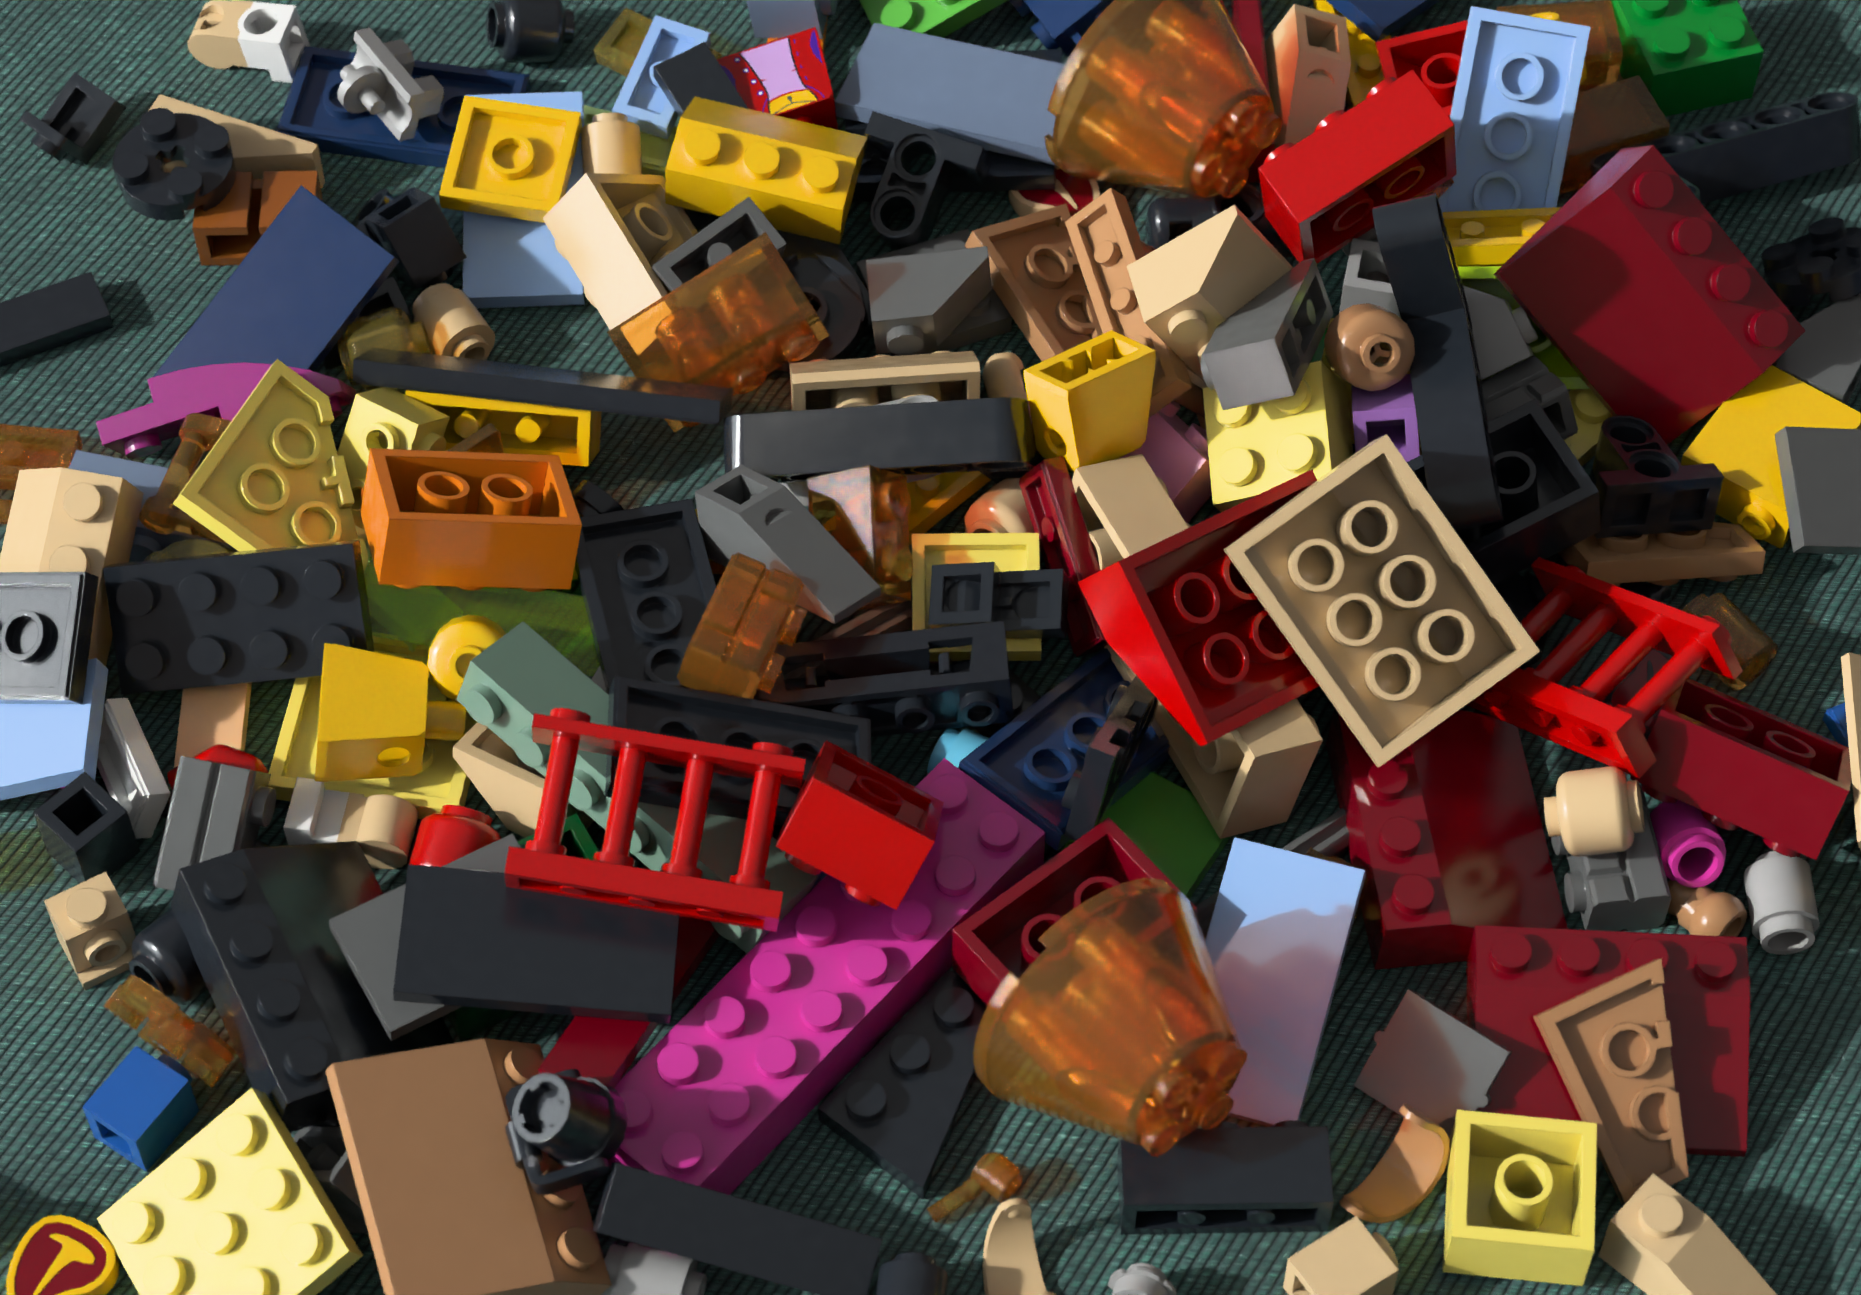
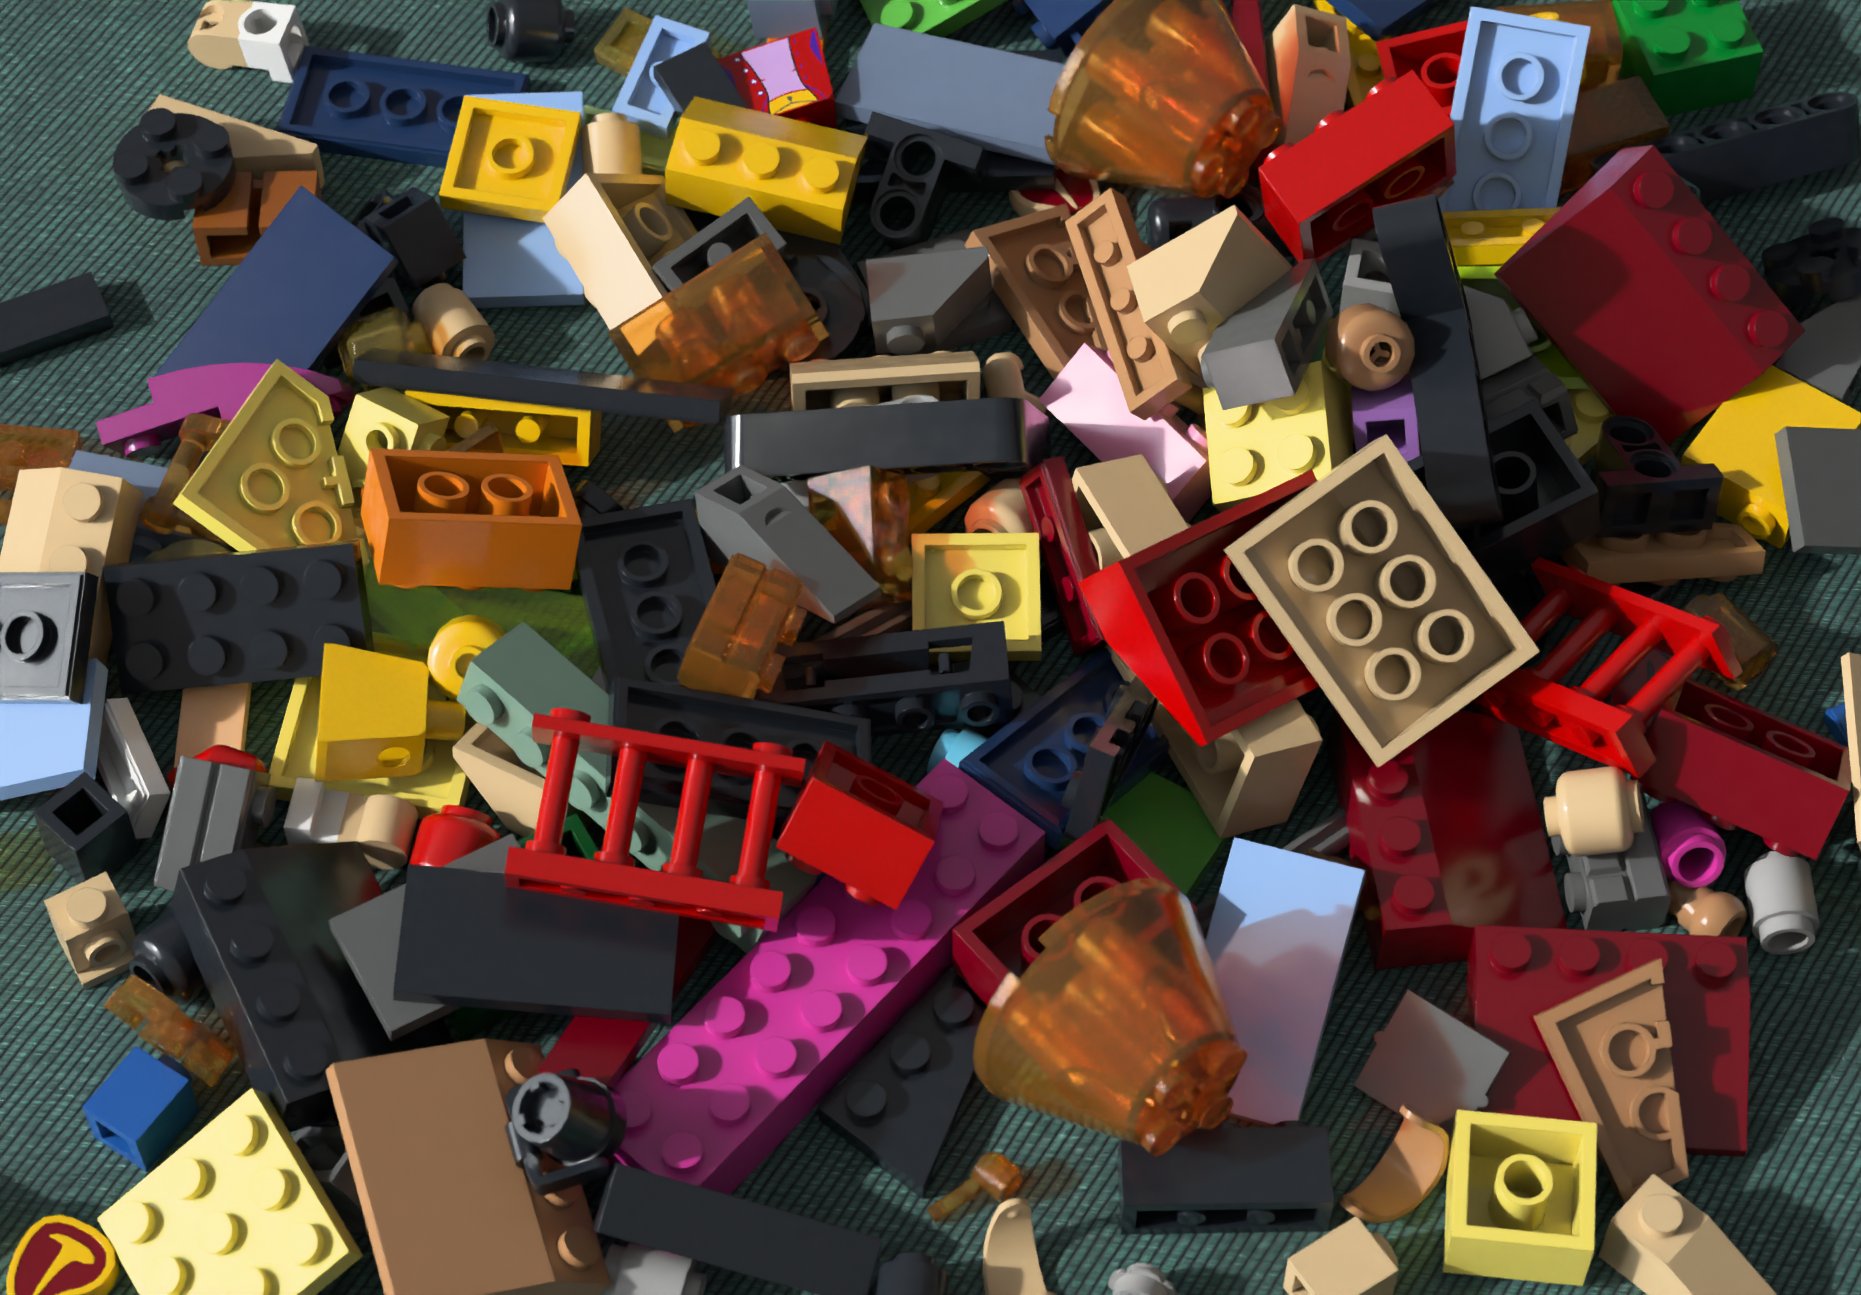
black bracket [19,72,126,165] -> none
light grey hips [337,28,444,142] -> none
black slope [929,562,1069,639] -> none
yellow torso [1024,330,1156,475] -> none

